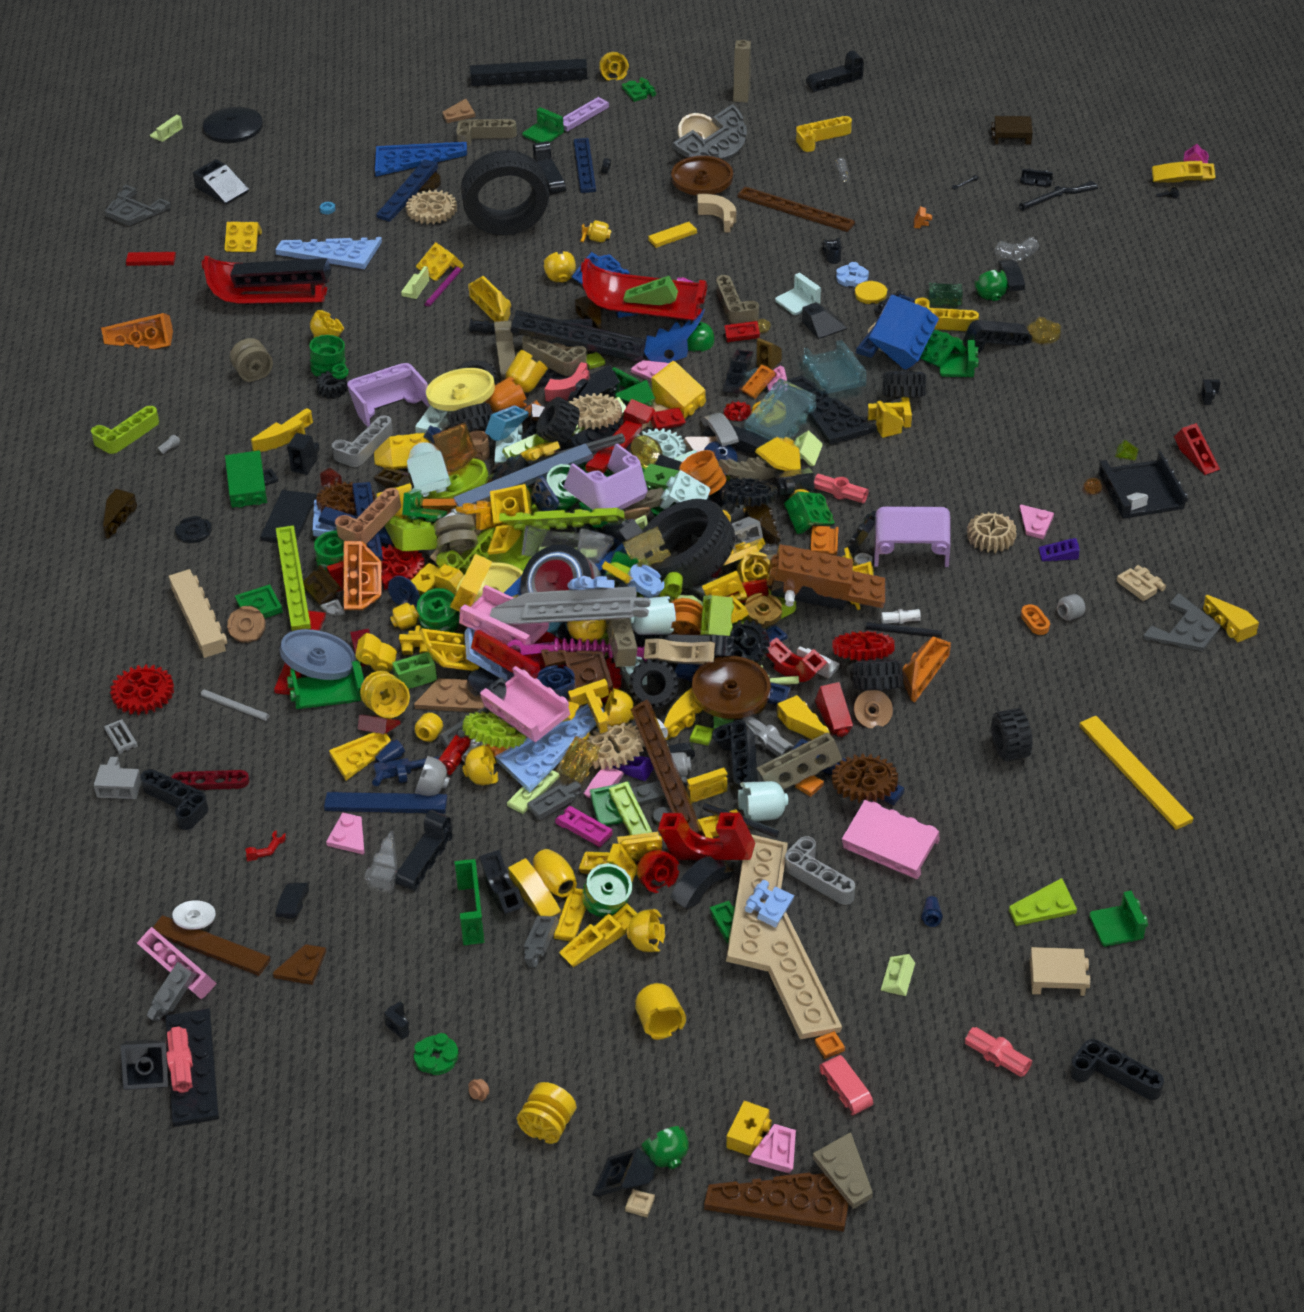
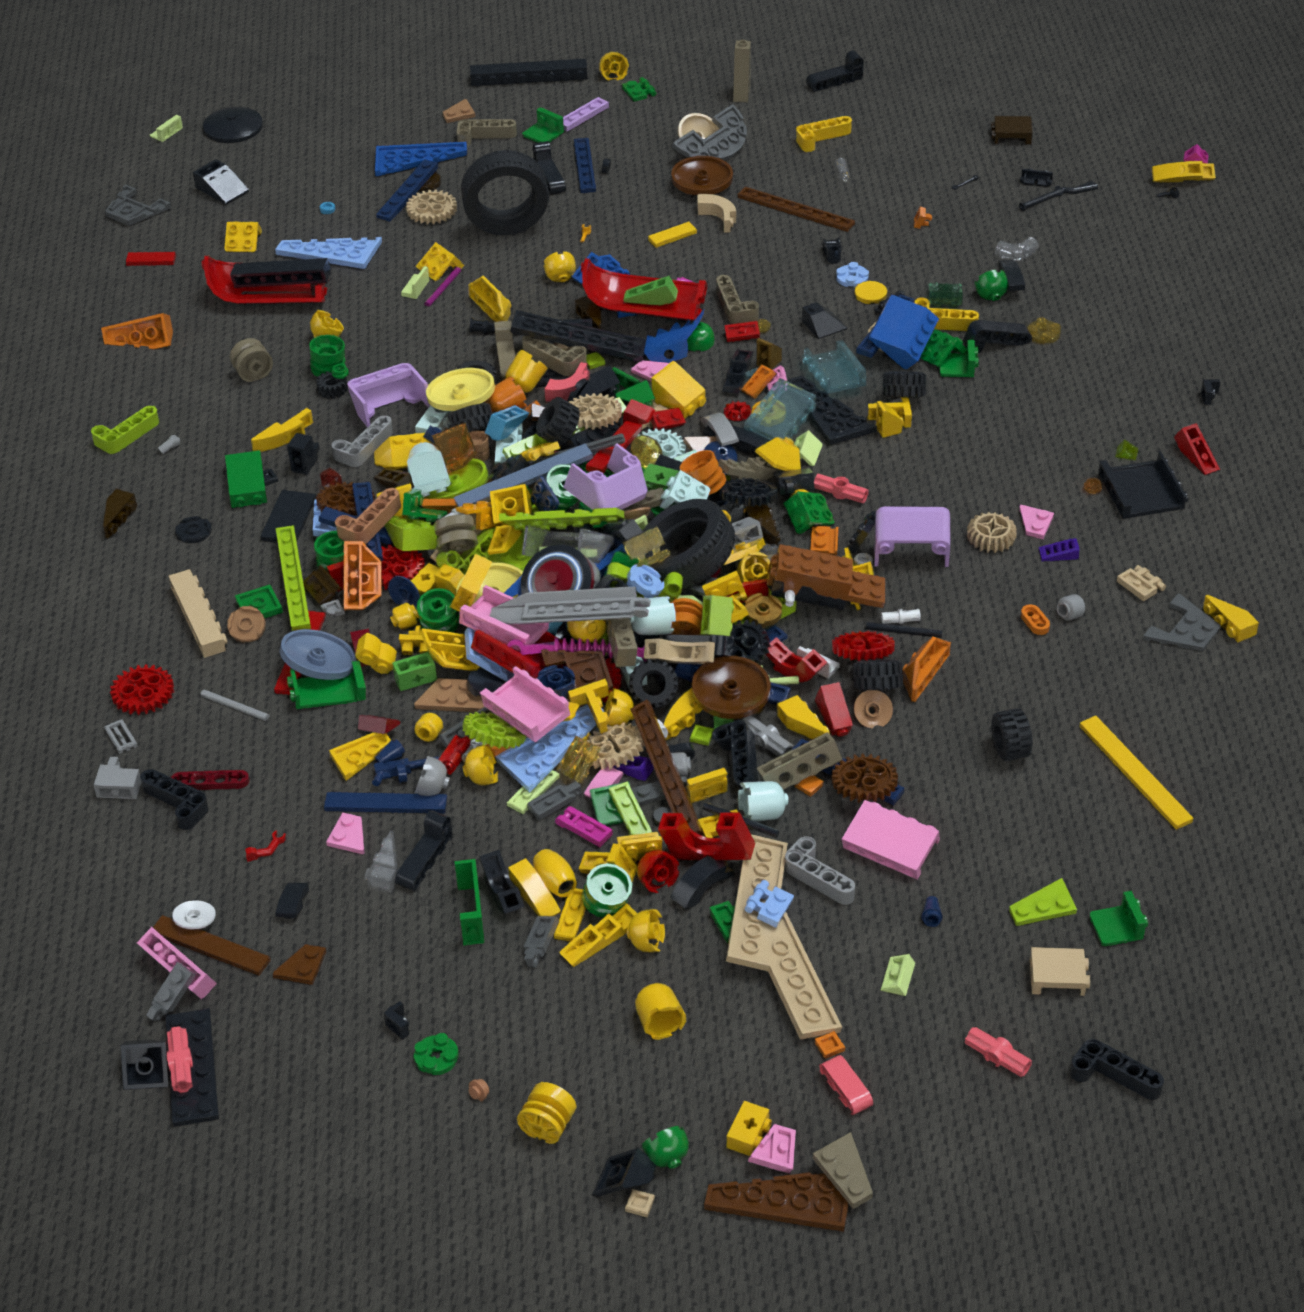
yellow wheel [360,671,410,718] -> none
black tile [487,677,506,701] -> none
light blue plate [568,576,614,590] -> none
yellow head [587,220,611,242] -> none
yellow tile [601,561,633,584] -> none
light aqua bracket [775,273,821,315] -> none
white slope [1127,493,1148,510] -> none

